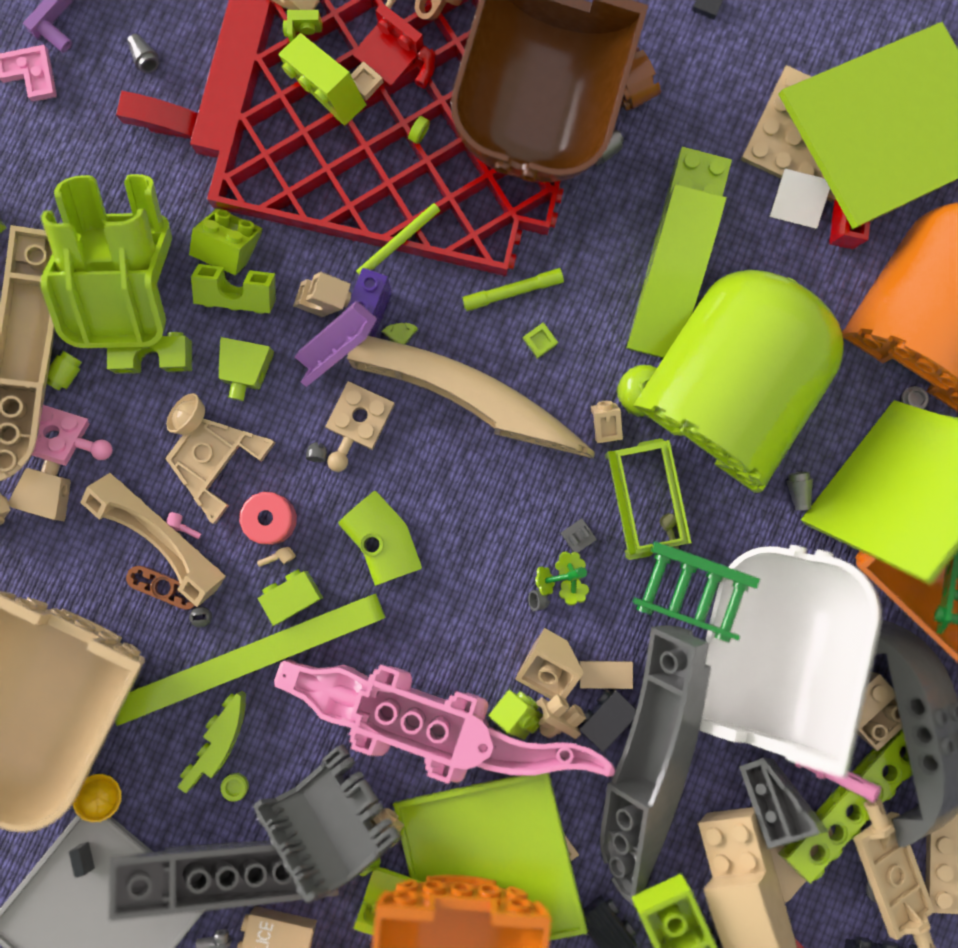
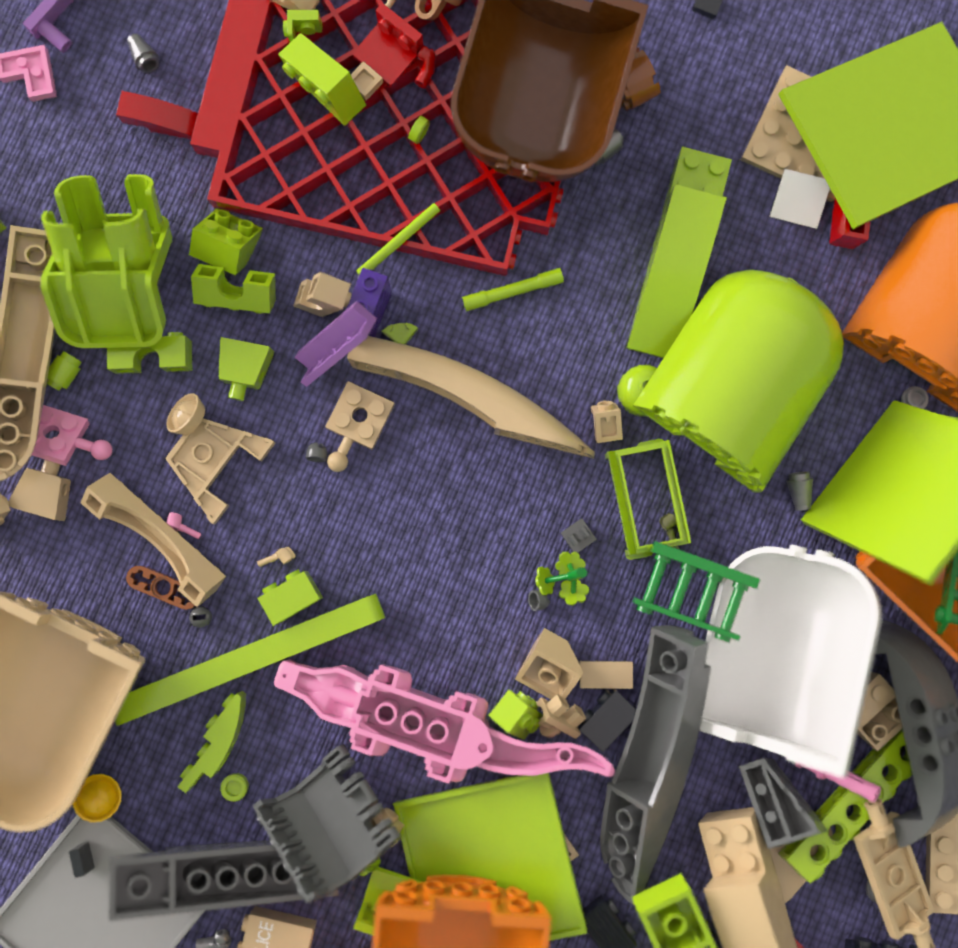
coral piece [240,492,297,545] -> none
lime panel [338,491,422,586] -> none
lime tile [522,322,558,359] -> none

